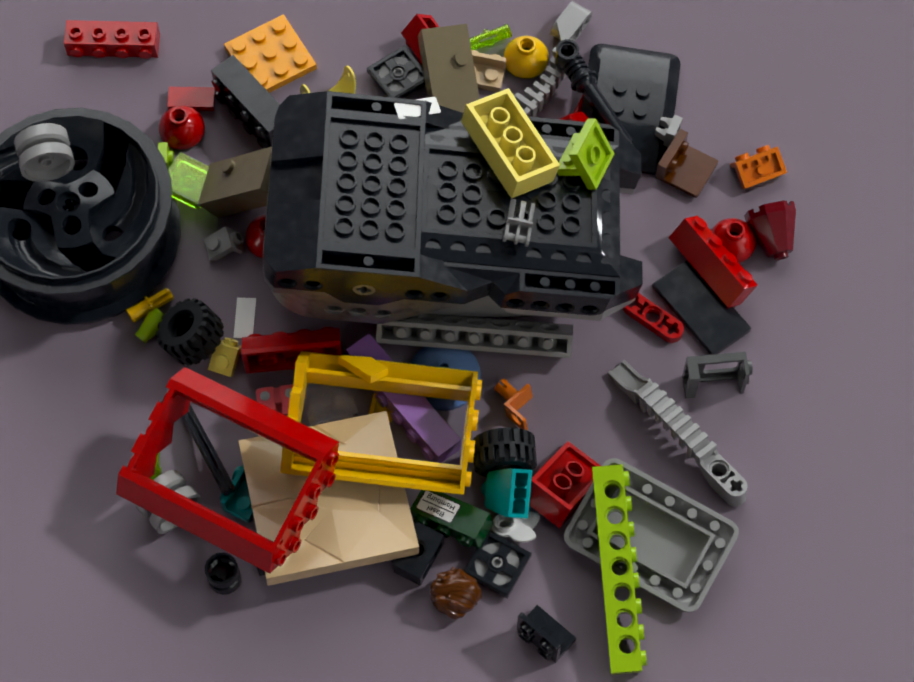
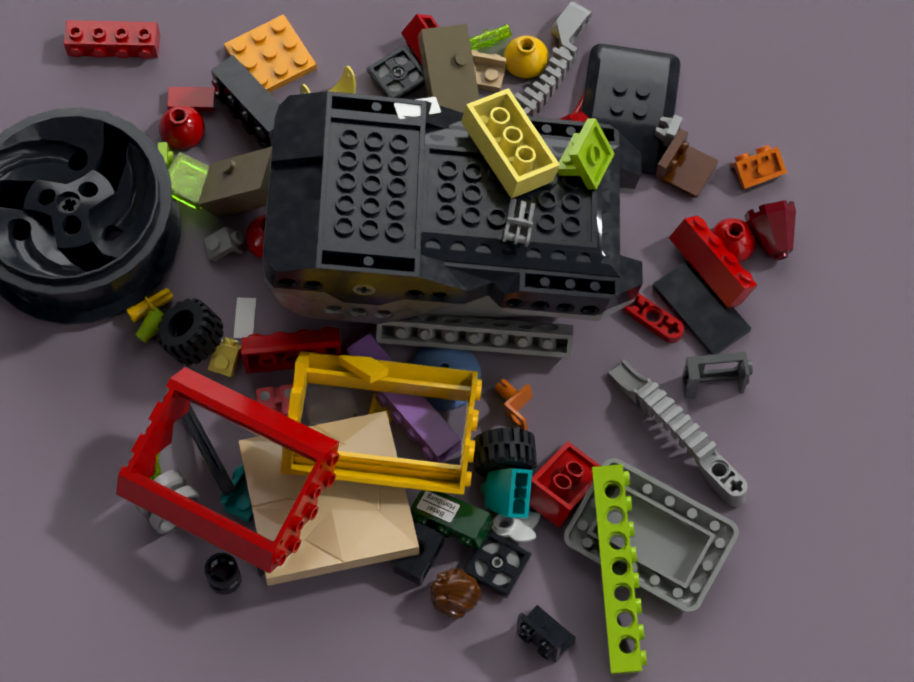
light grey wheel [14,123,75,182] -> none
black piece [554,39,633,145] -> none

